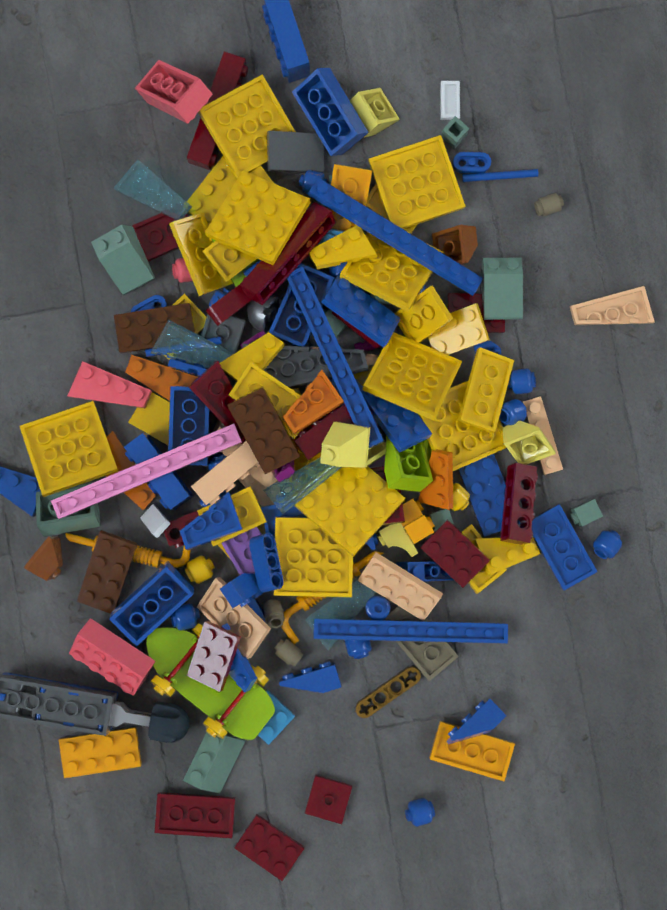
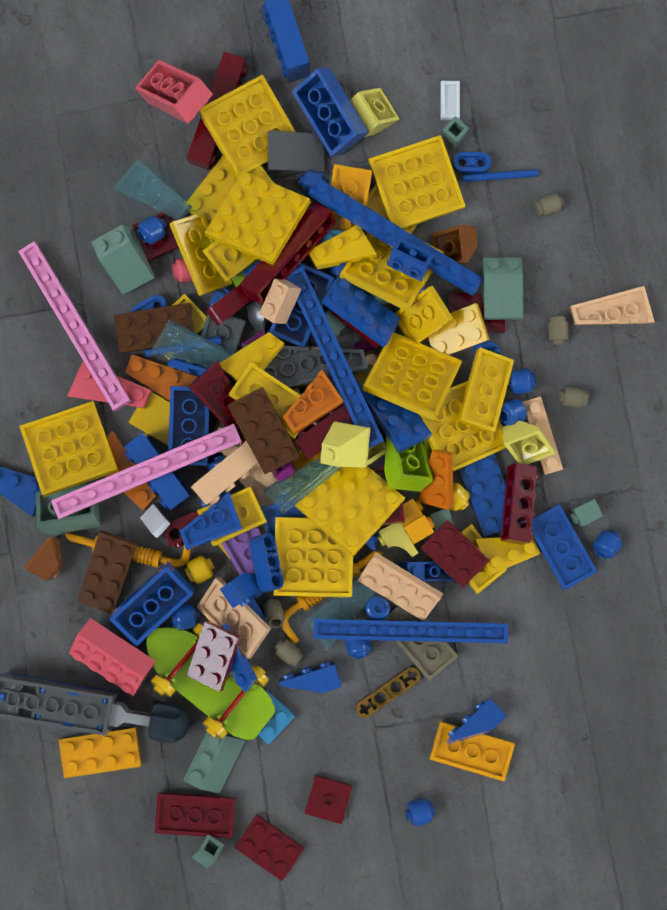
none -> bright pink plate [18,241,131,411]
none -> blue head [137,216,167,245]
none -> sand green brick [191,834,224,868]
none -> light nougat brick [259,279,301,324]
none -> blue brick [387,237,434,282]
none -> dark tan brick [548,316,568,345]
none -> dark tan brick [559,387,588,408]

